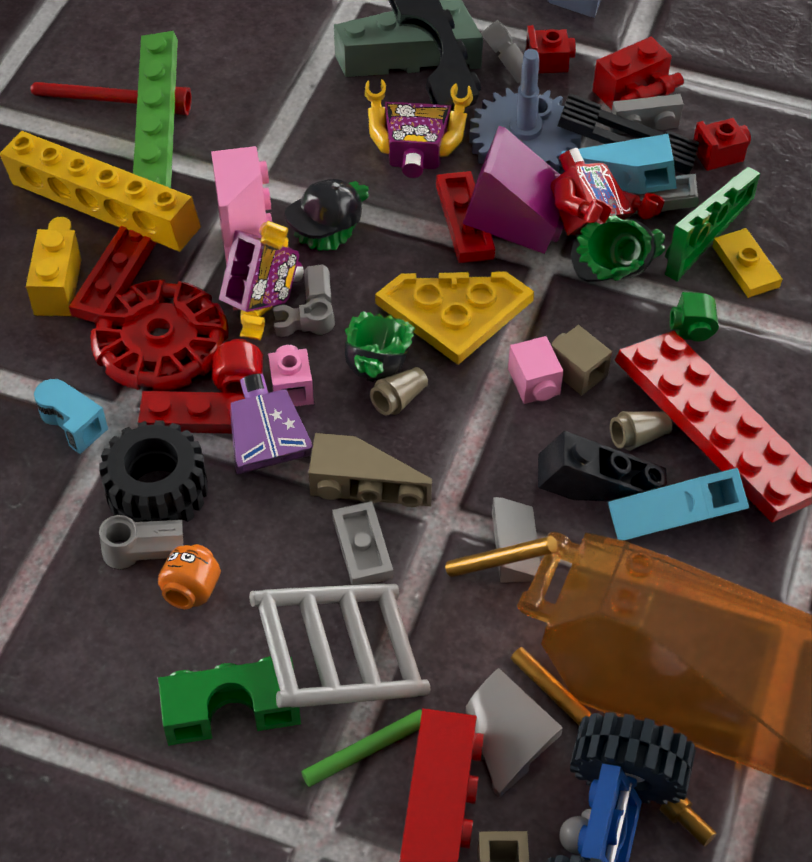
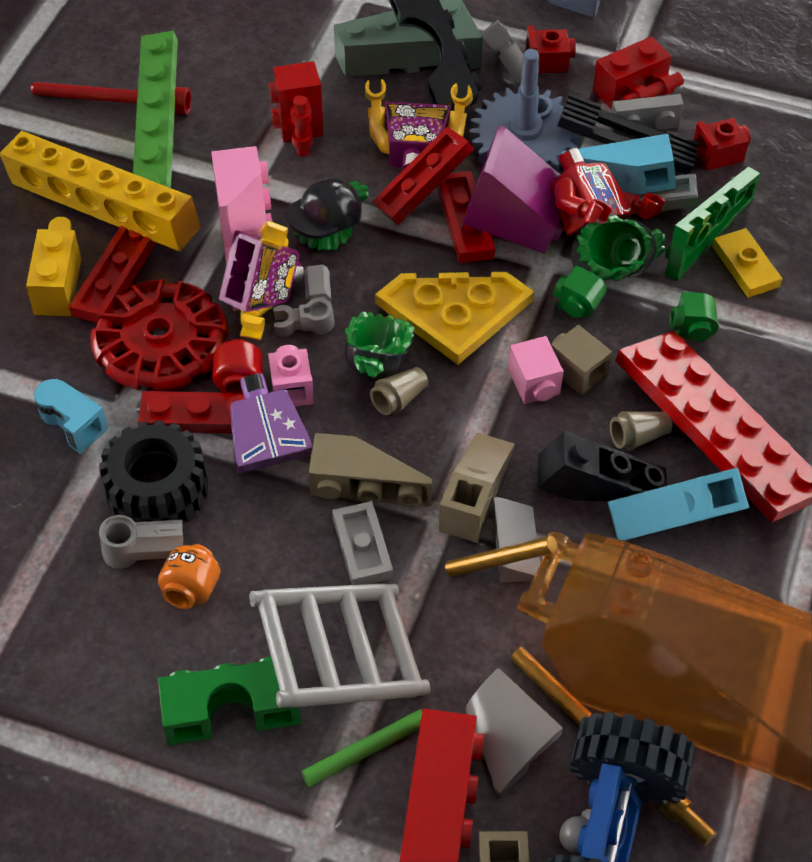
none -> red brick [268,61,324,157]
none -> red plate [372,126,474,225]
none -> dark tan slope [439,433,515,543]
none -> green plate [553,265,607,318]

